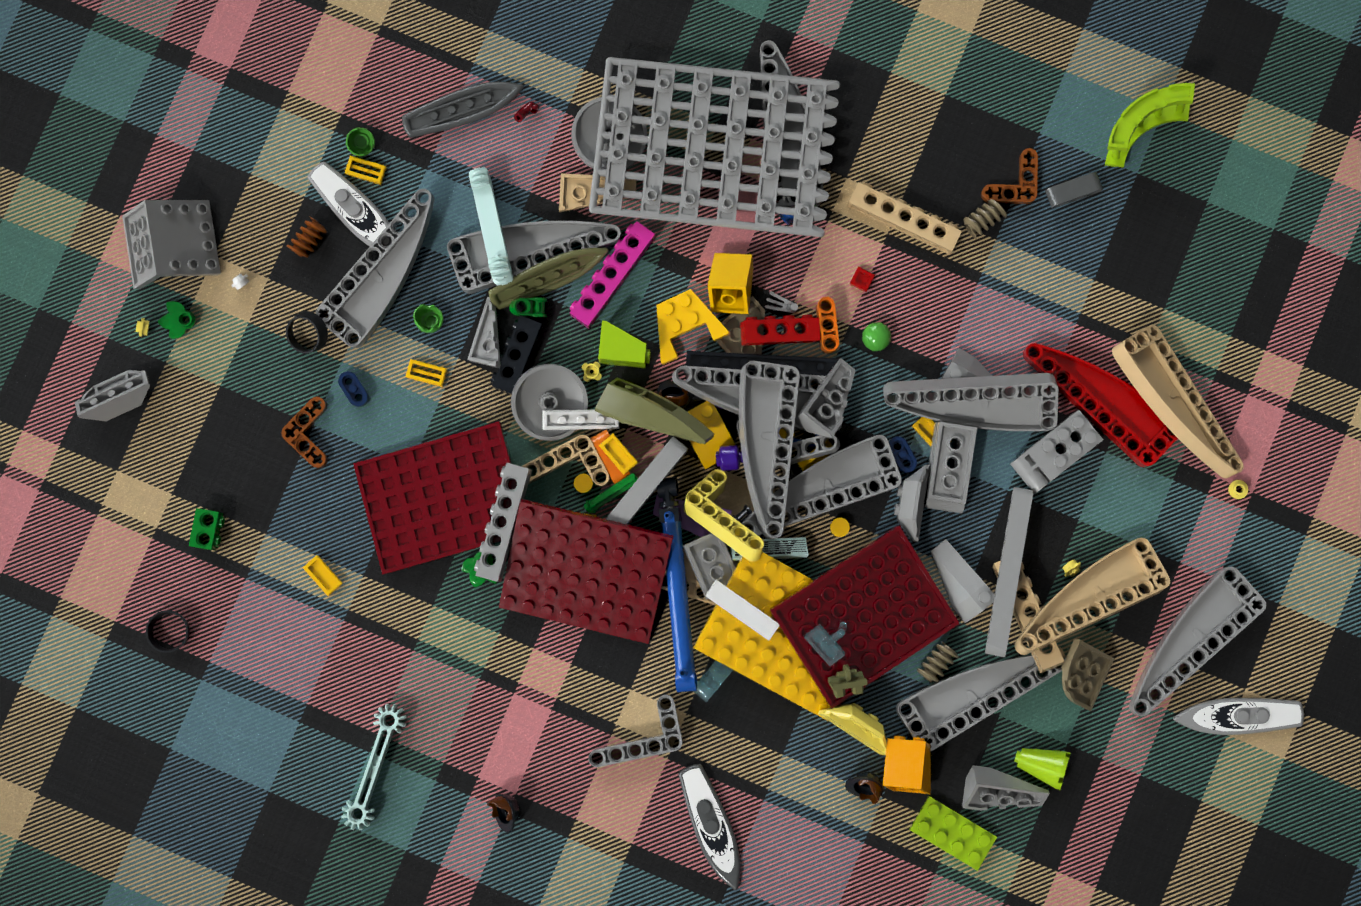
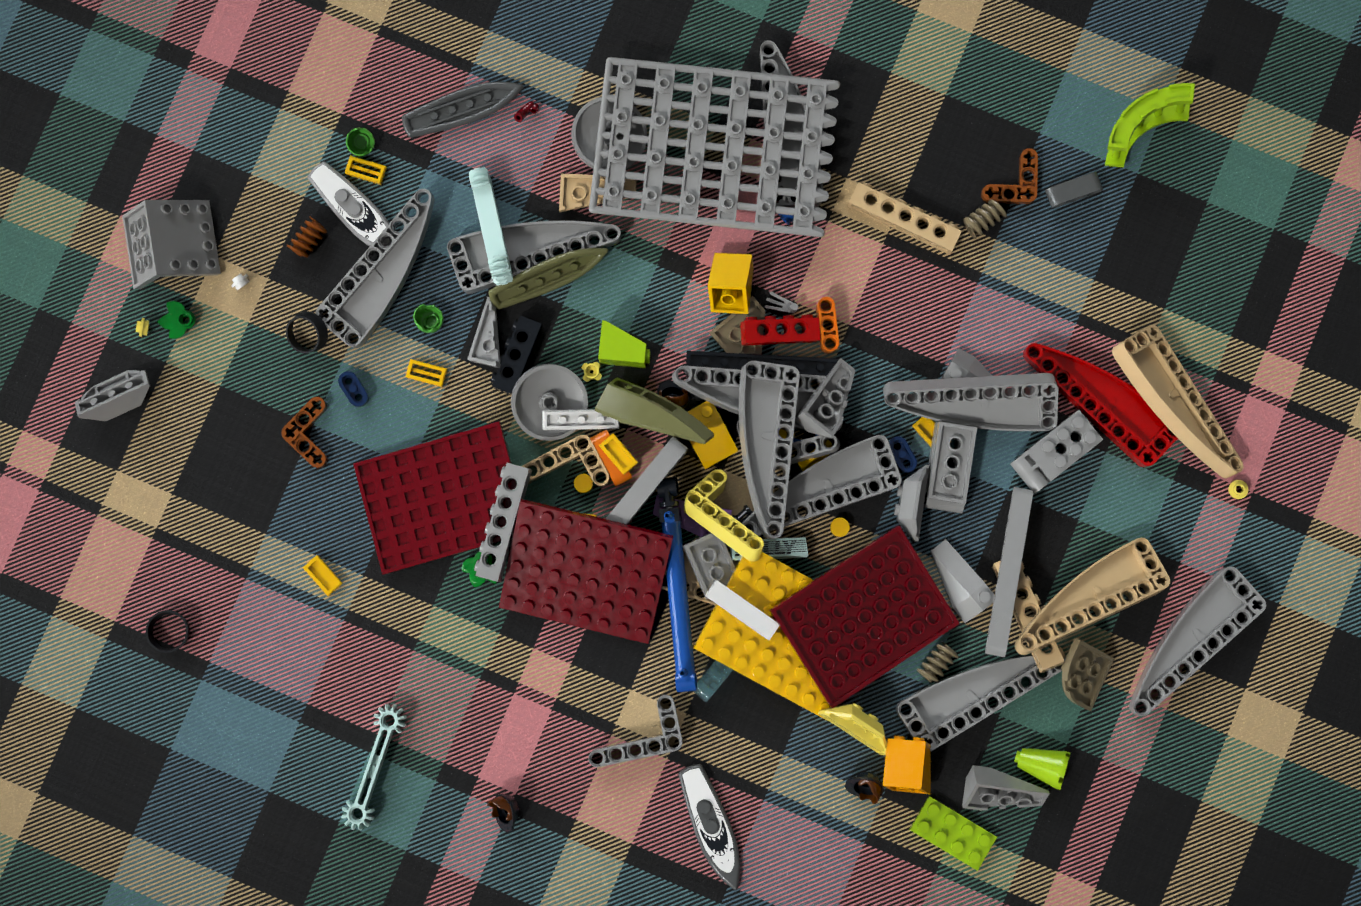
green brick [189,508,225,551] -> none
green piece [509,298,547,318] -> none
dark pink brick [569,221,655,329] -> none
green axle [584,473,638,514] -> none
yellow wing [656,289,730,365] -> none
dark purple head [716,445,743,471] -> none
clear light blue plate [804,622,847,666] -> none
olive hips [828,664,867,698] -> none
red tile [849,266,875,292] -> none
bright green hair [862,322,891,351] -> none
light yellow plate [1062,559,1081,577] -> none
piece [1173,698,1304,735] -> none

